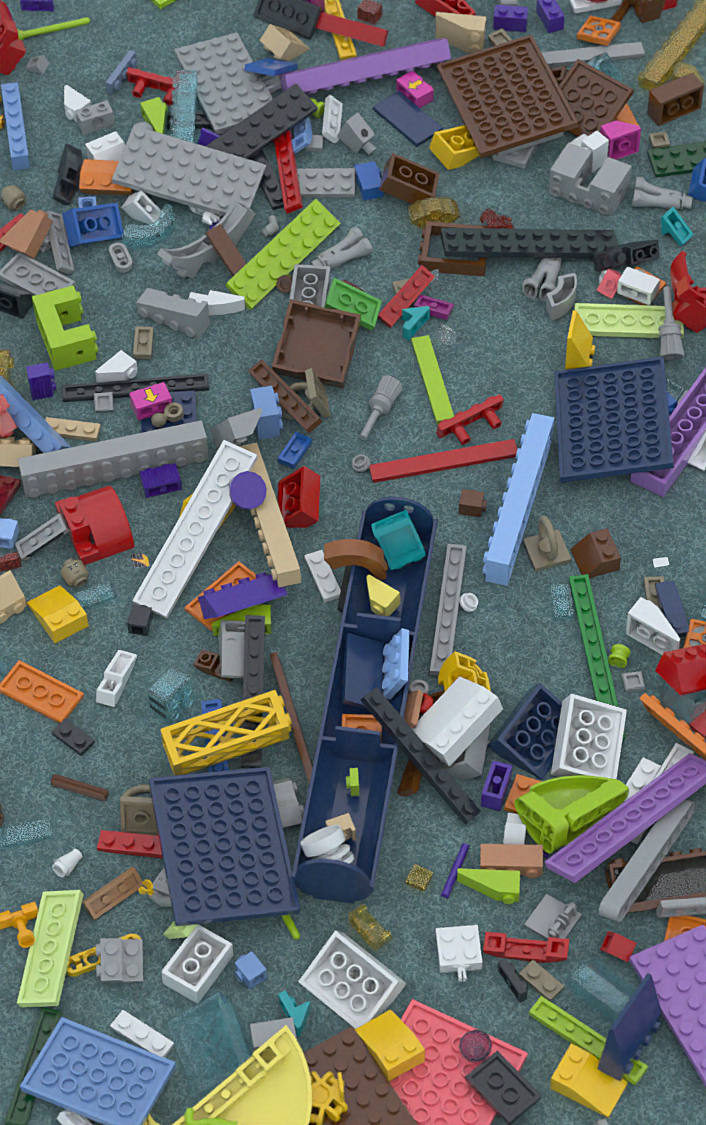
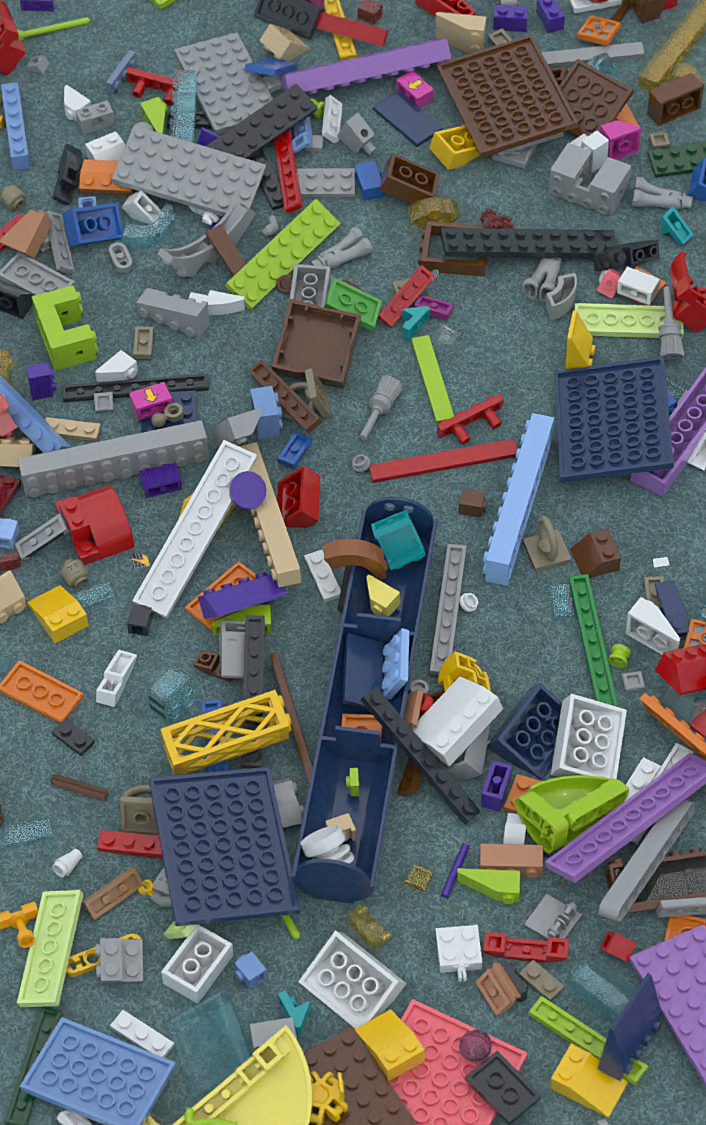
none -> nougat plate [476,963,521,1016]

